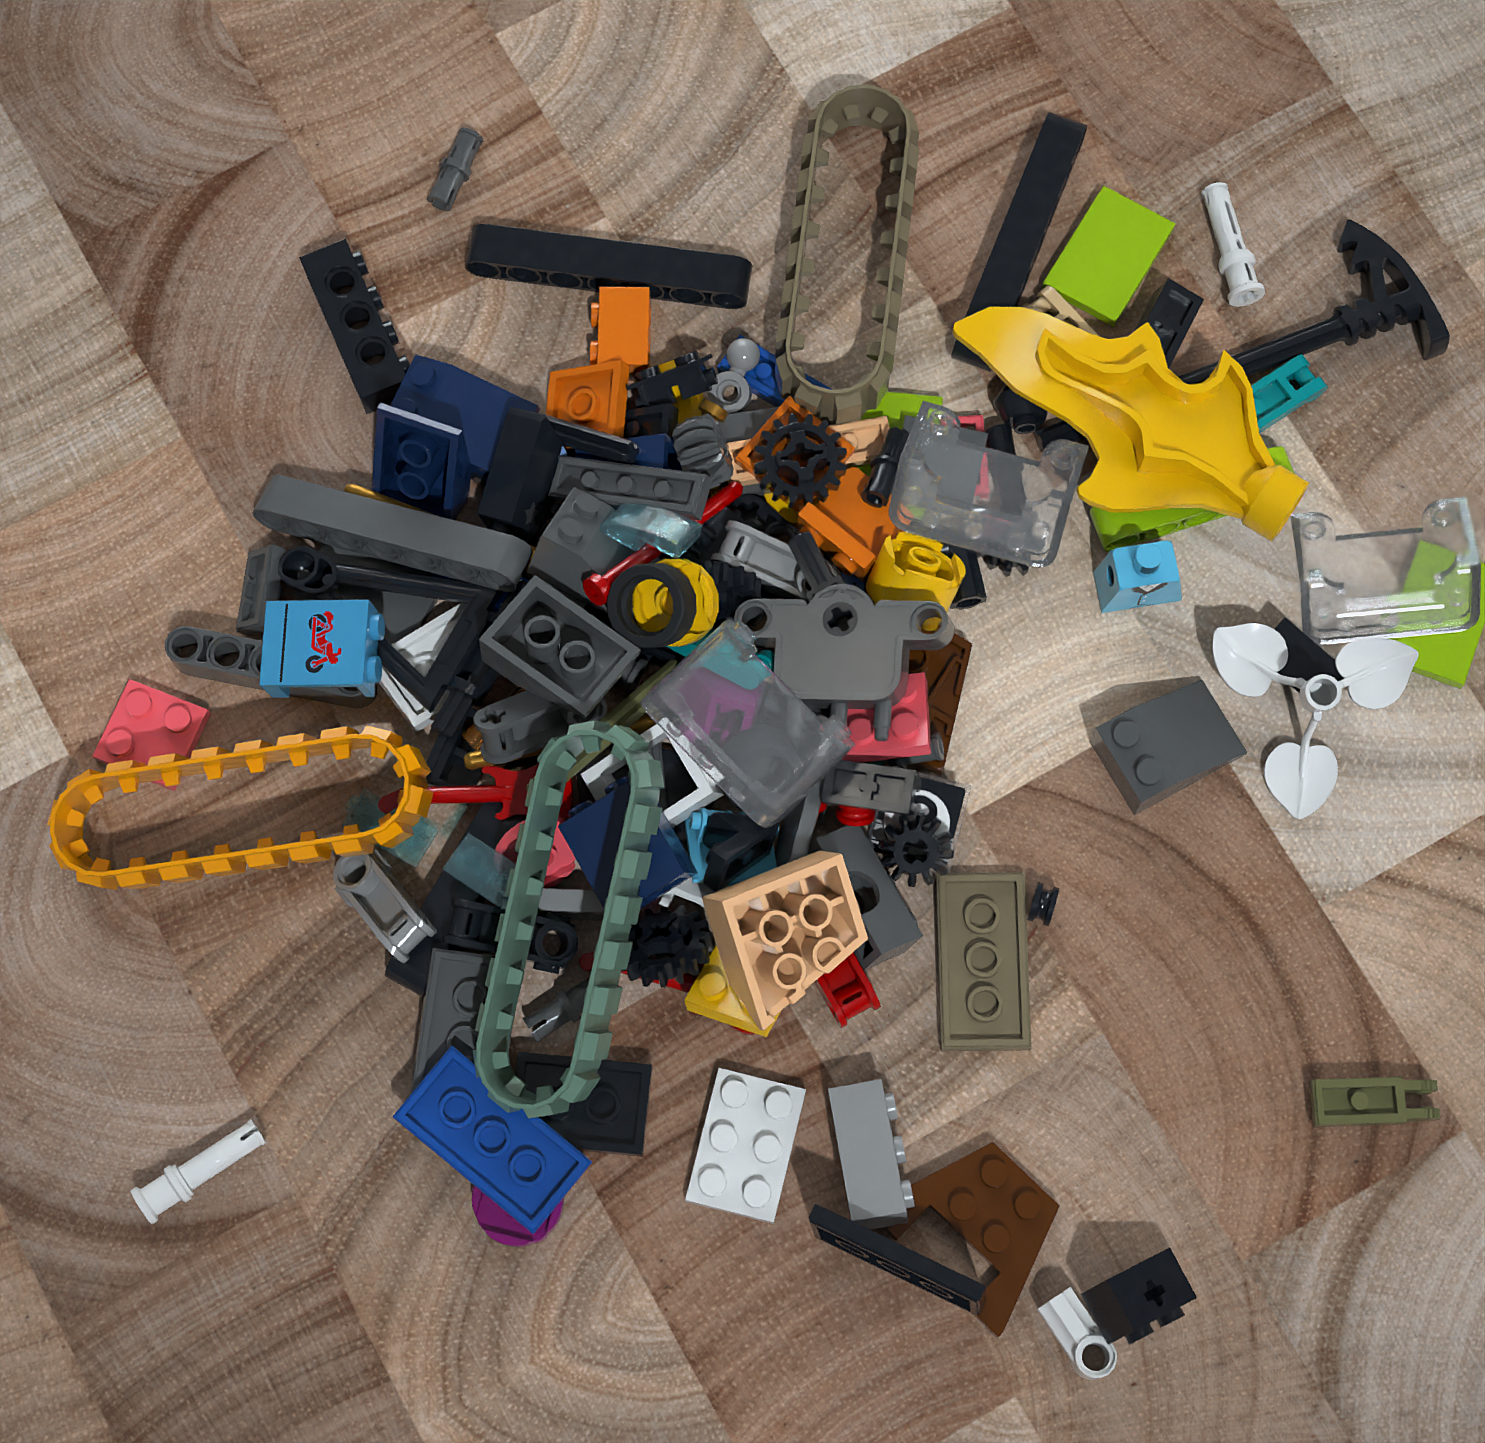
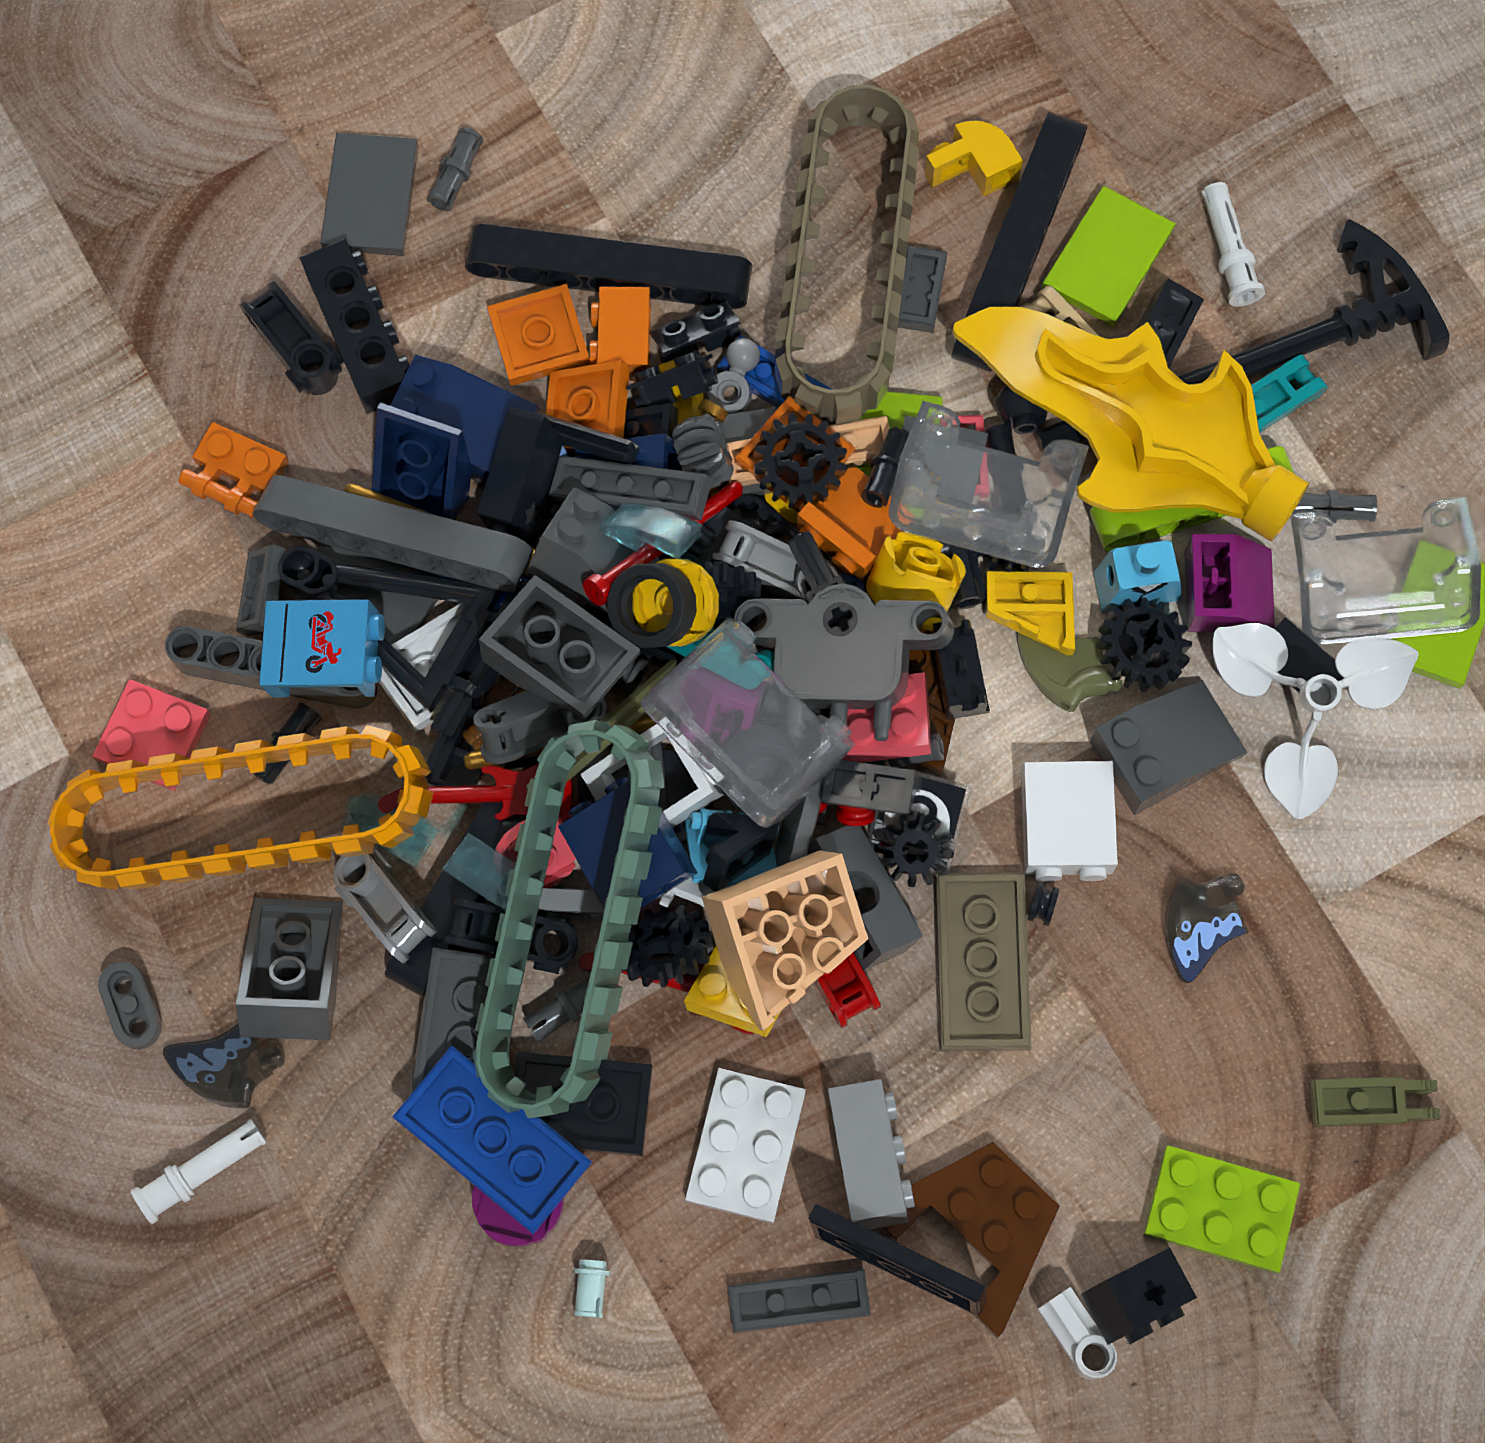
none -> dark grey plate [98,962,162,1050]
none -> clear smoke arm [163,1024,285,1109]
none -> orange plate [178,422,289,518]
none -> dark grey slope [236,898,343,1040]
none -> black piece [239,281,344,395]
none -> black axle [253,702,322,785]
none -> dark grey tile [320,133,419,256]
none -> orange plate [487,284,590,386]
none -> light aqua pin [573,1259,611,1318]
none -> black hinge [650,301,741,363]
none -> dark grey tile [728,1269,871,1333]
none -> dark grey plate [898,246,948,333]
none -> yellow brick [924,121,1023,197]
none -> black hinge [931,620,990,720]
none -> yellow wing [985,571,1075,655]
none -> olive arm [1017,632,1122,712]
none -> white brick [1021,761,1118,882]
none -> black gear [1096,597,1192,692]
none -> lime plate [1143,1145,1301,1274]
none -> clear smoke arm [1165,873,1248,983]
none -> magenta slope [1185,534,1275,633]
none -> dark grey pin [1289,490,1377,524]

